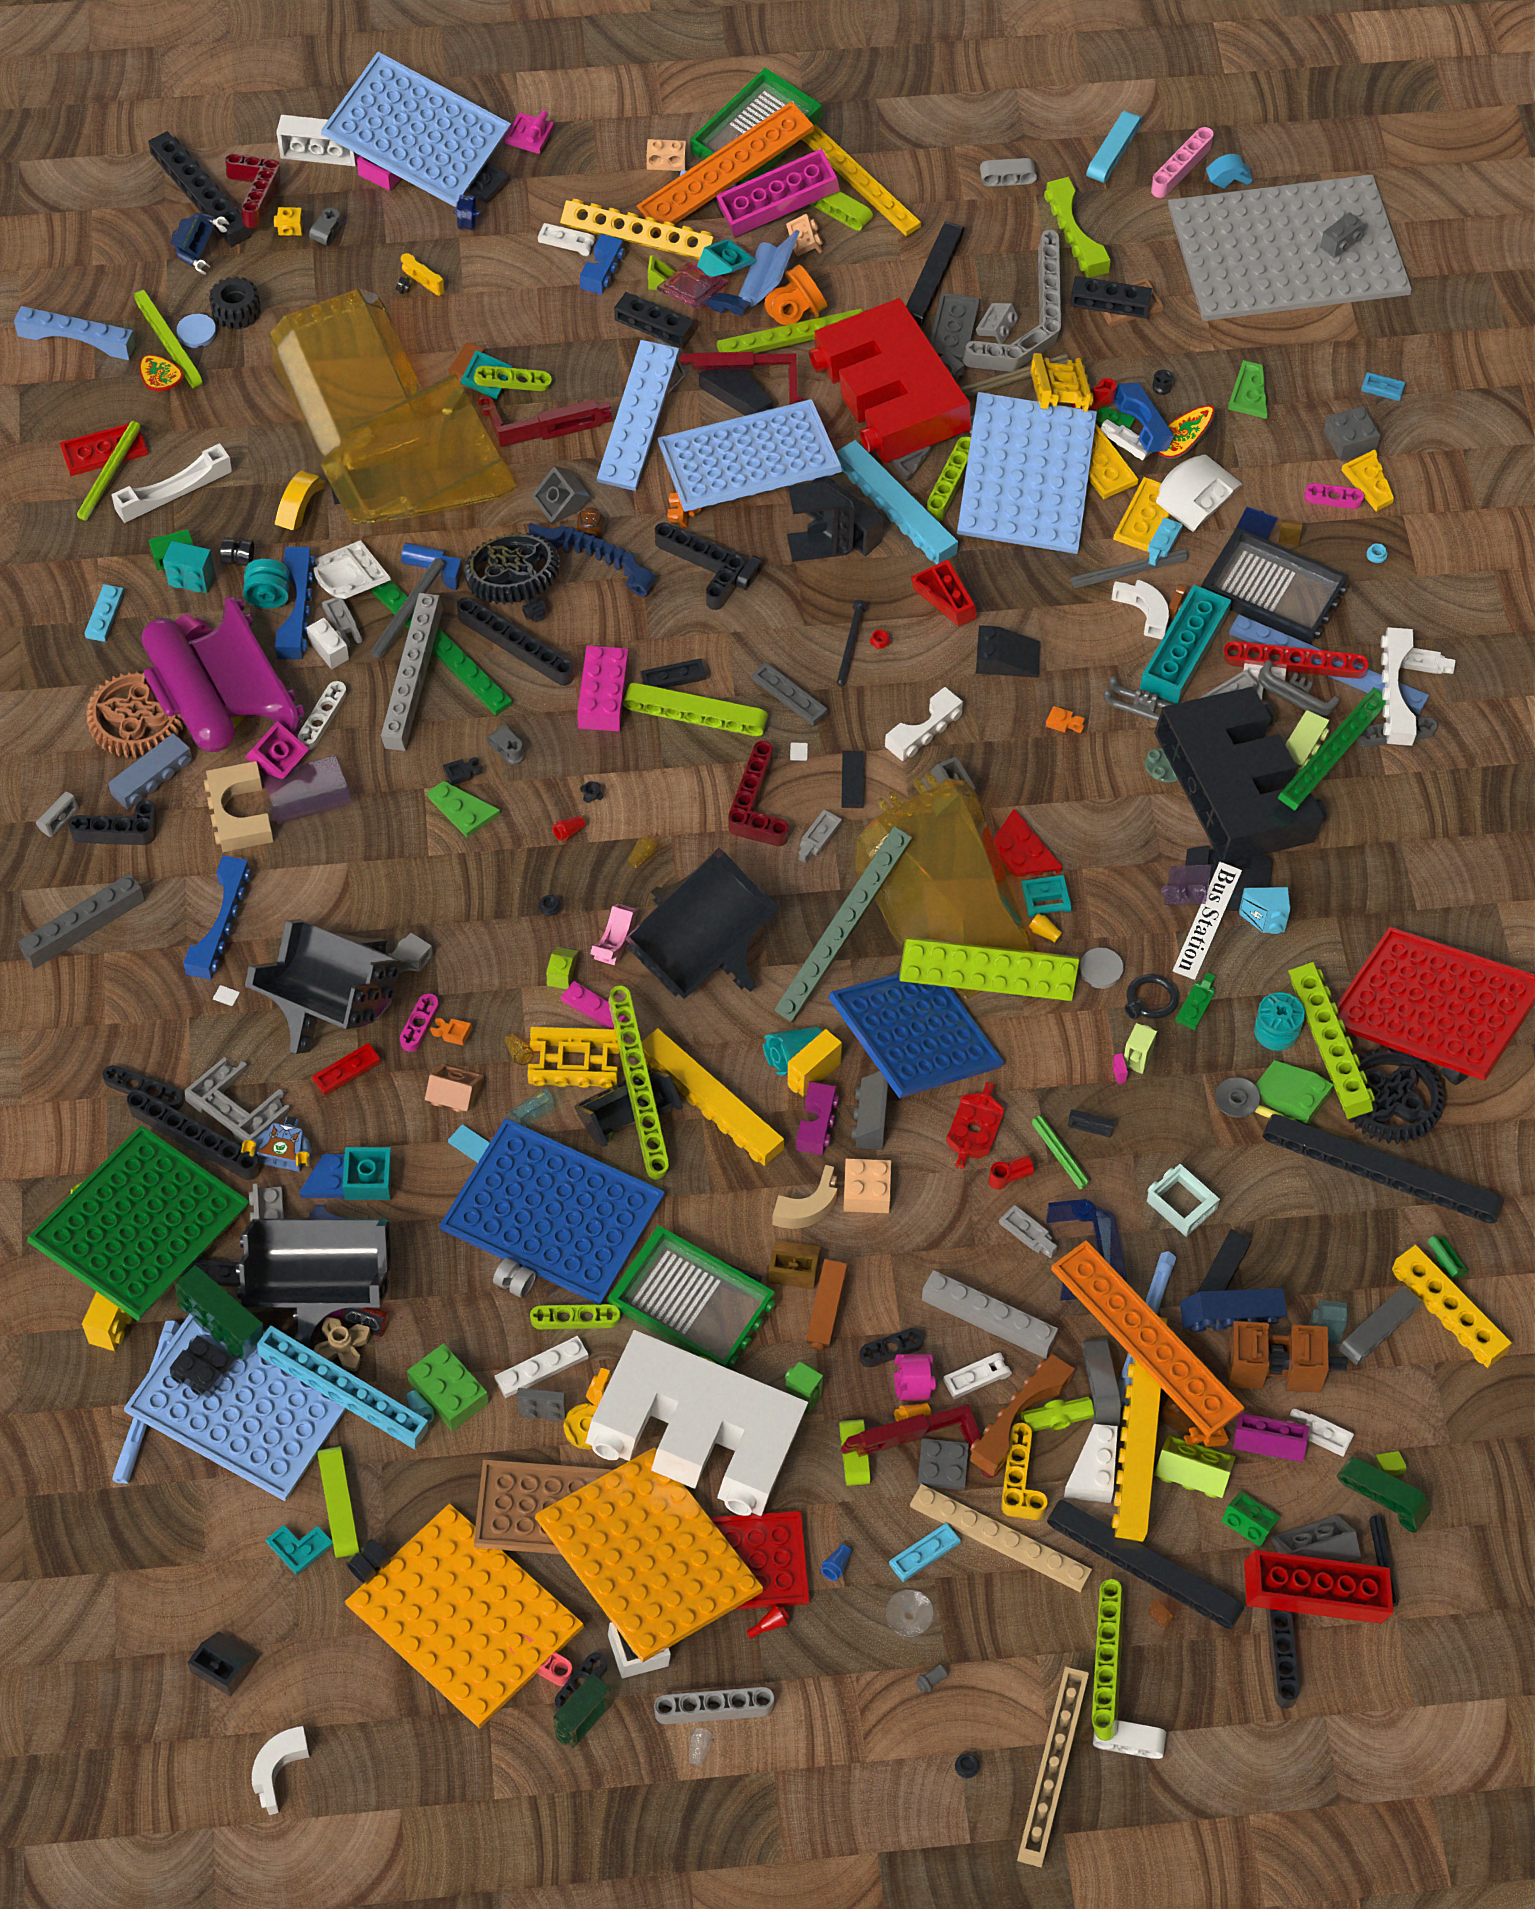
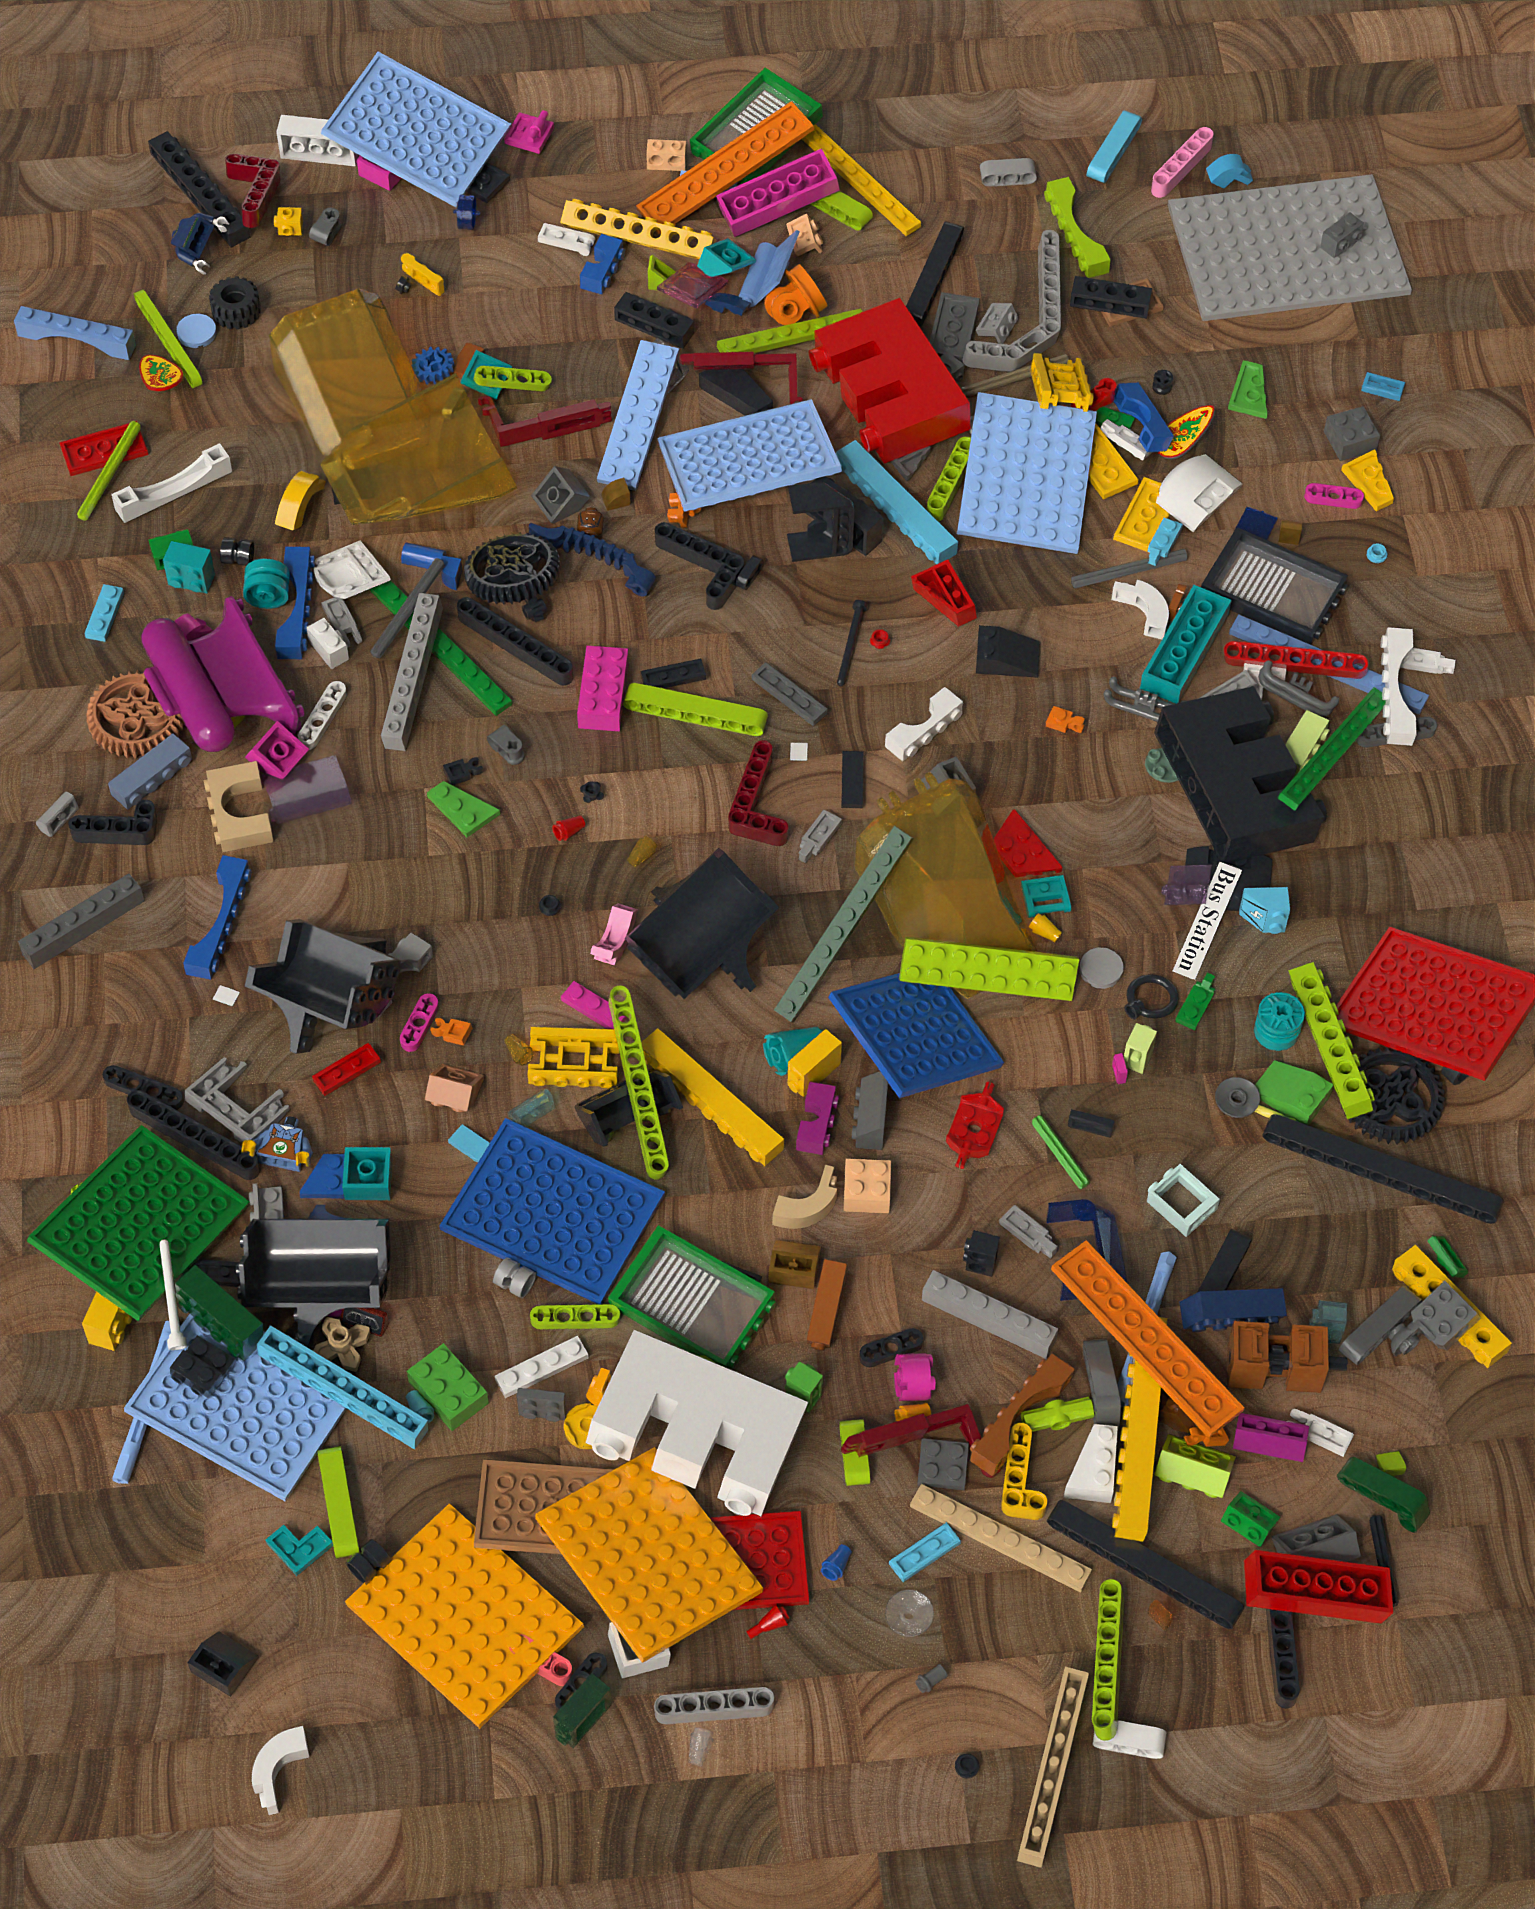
lime slope [546,947,579,989] -> none
white plate [943,1353,1012,1399] -> none
red piece [988,1155,1034,1190] -> none
none -> white piece [160,1239,187,1350]
none -> blue gear [411,347,455,385]
none -> pearl gold brick [601,478,630,511]
none -> black brick [963,1230,1000,1277]
none -> dark grey brick [1388,1281,1481,1356]

